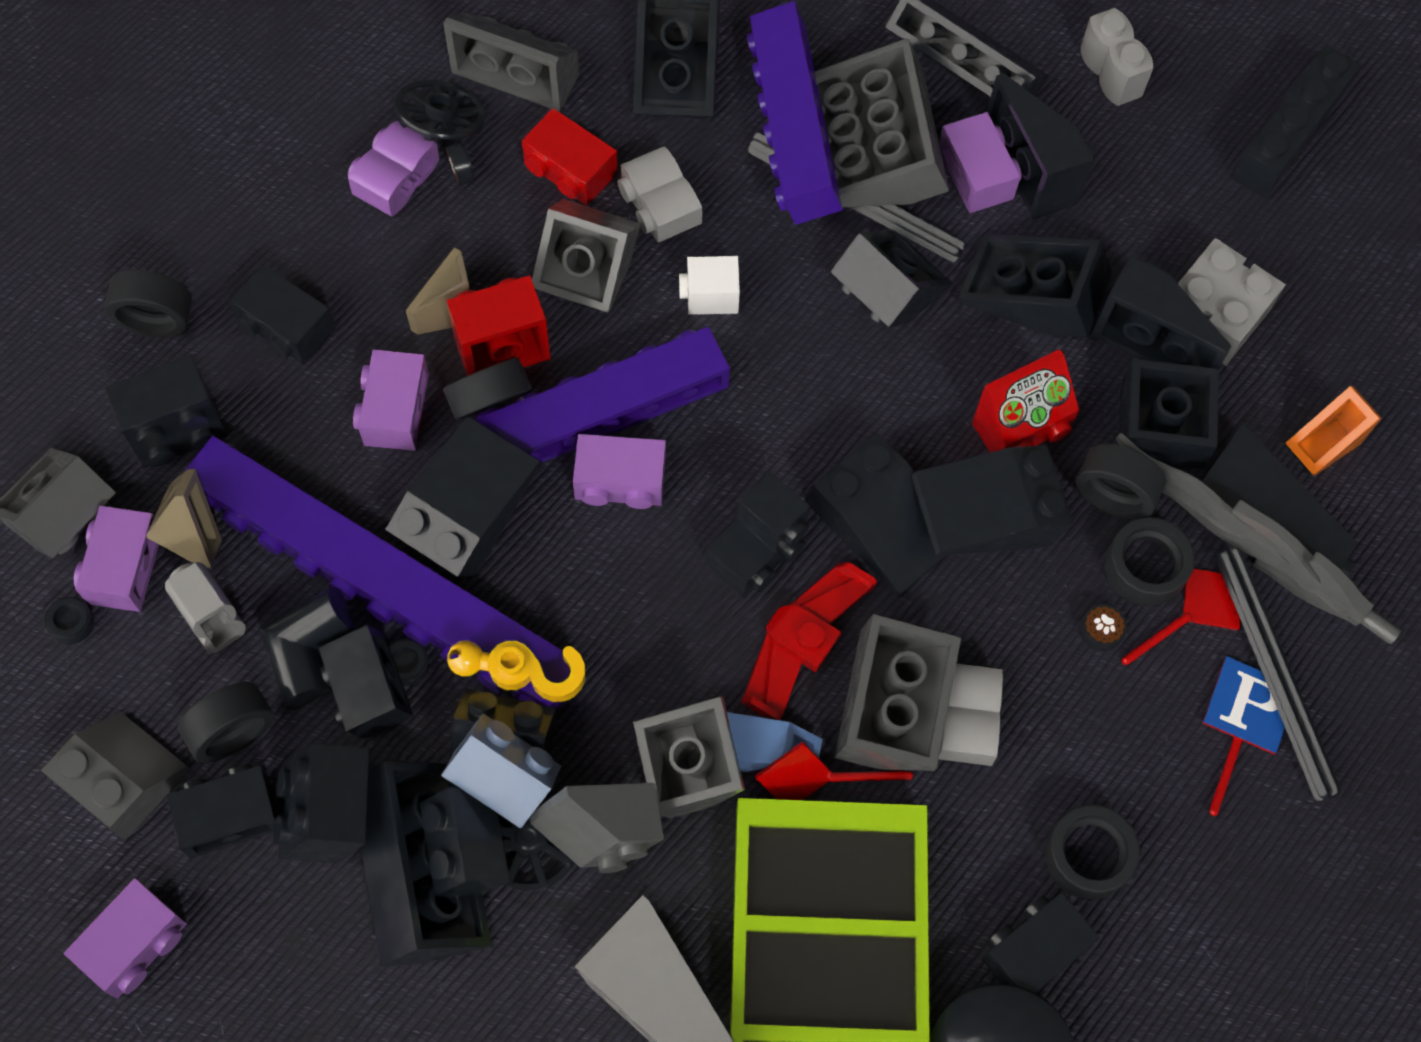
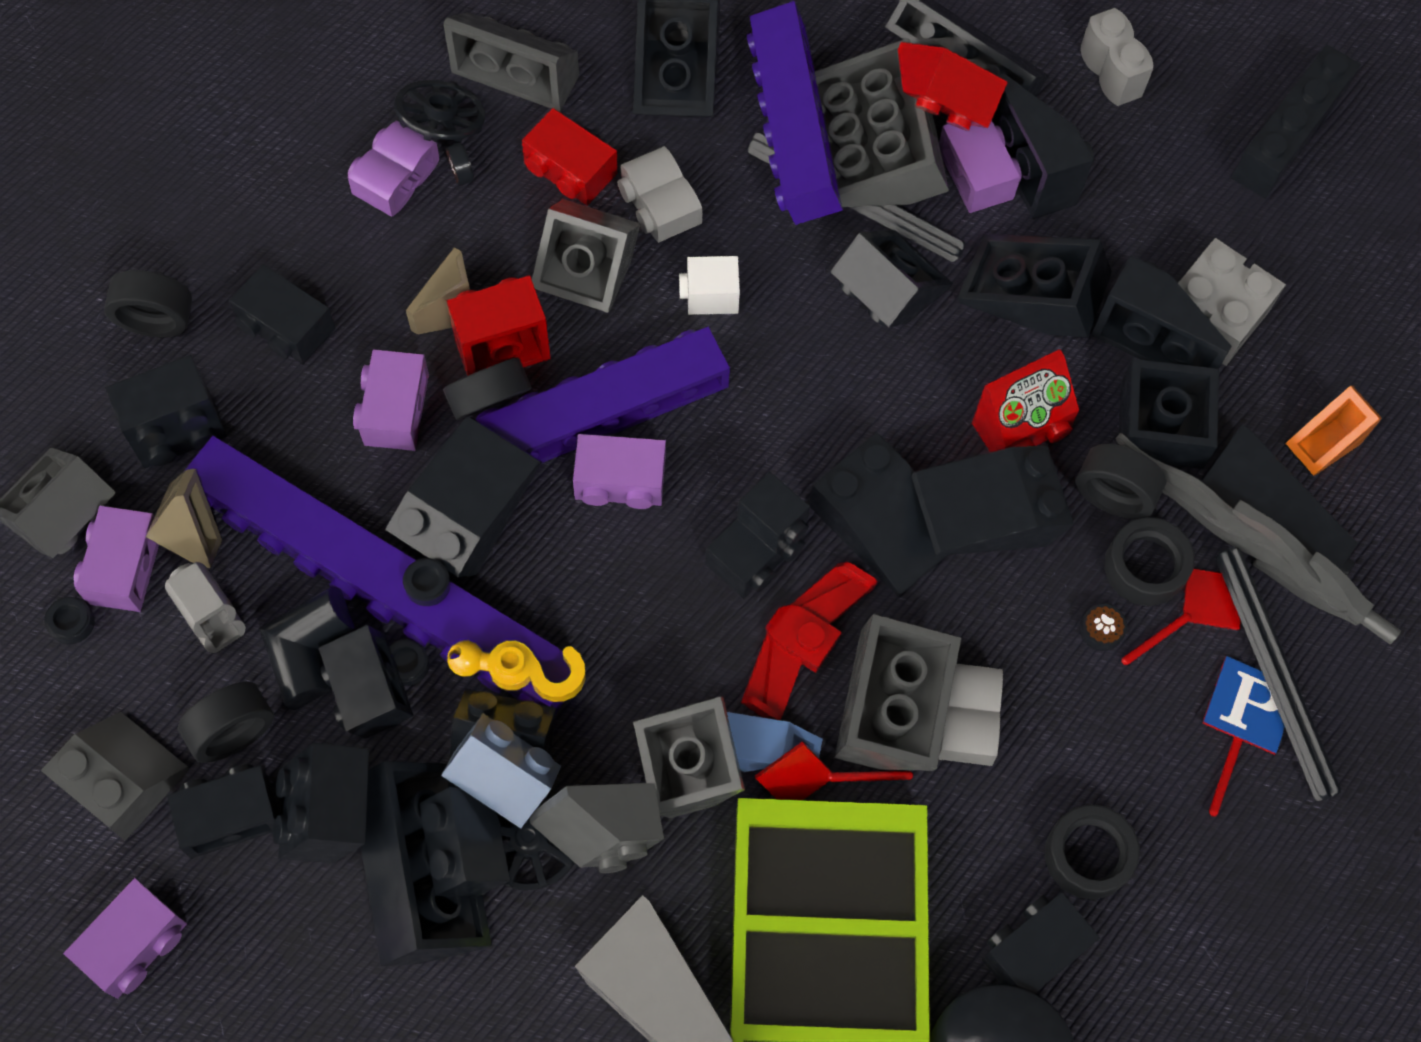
none -> black tile [403,558,451,606]
none -> red slope [898,42,1008,131]

